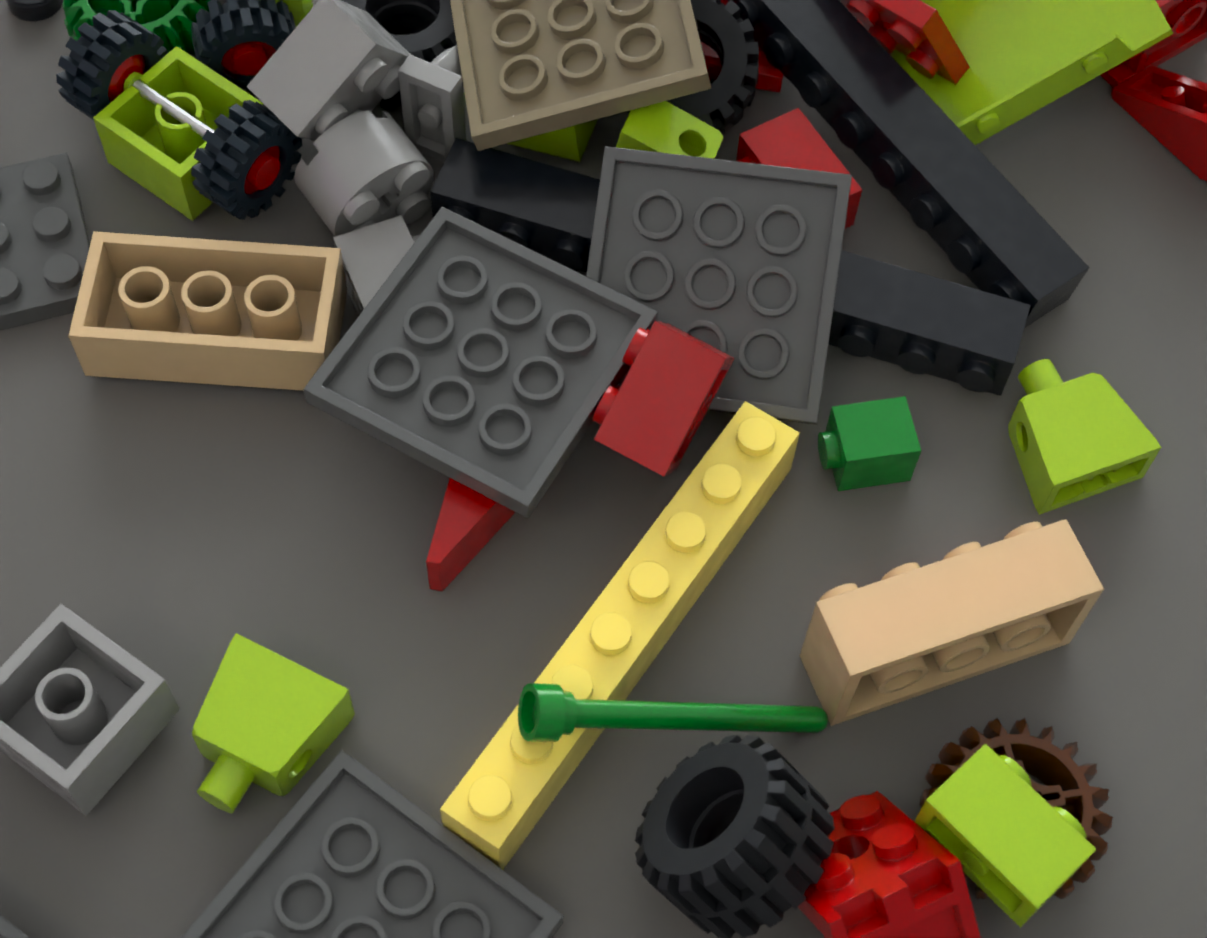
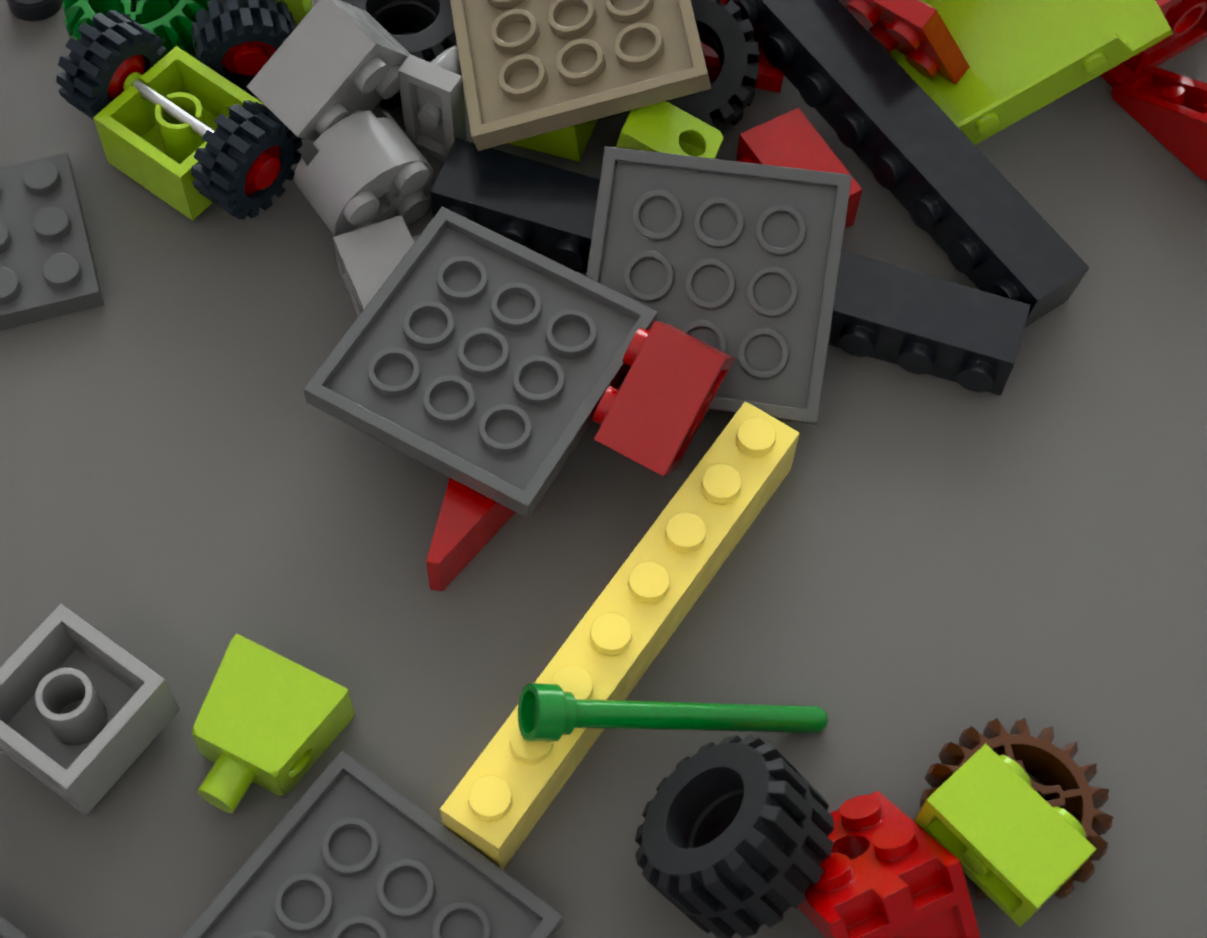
tan brick [68,231,348,391] -> none
tan brick [800,519,1104,726] -> none
green brick [818,396,922,491] -> none
lime torso [1008,359,1162,515] -> none

